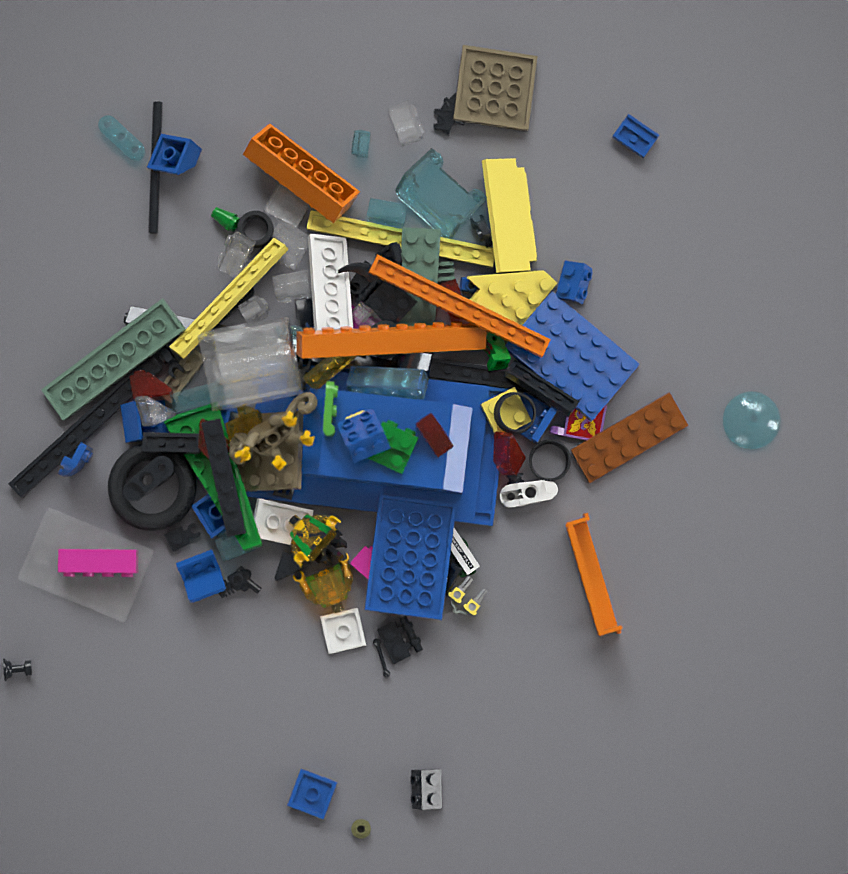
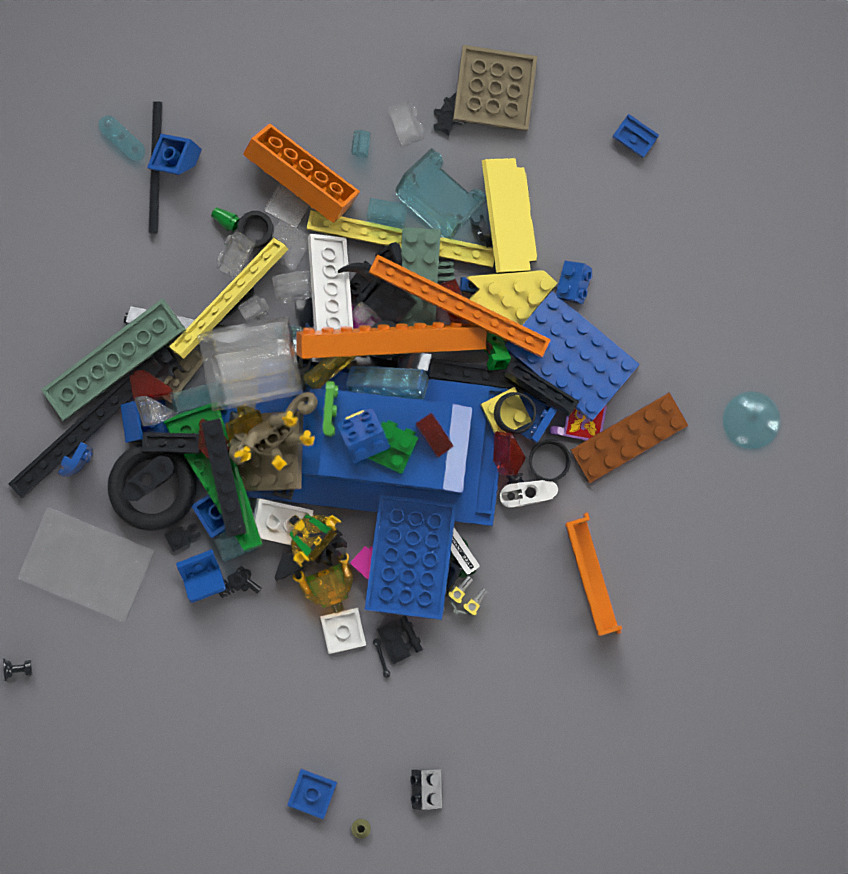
dark pink brick [58,549,139,577] -> none

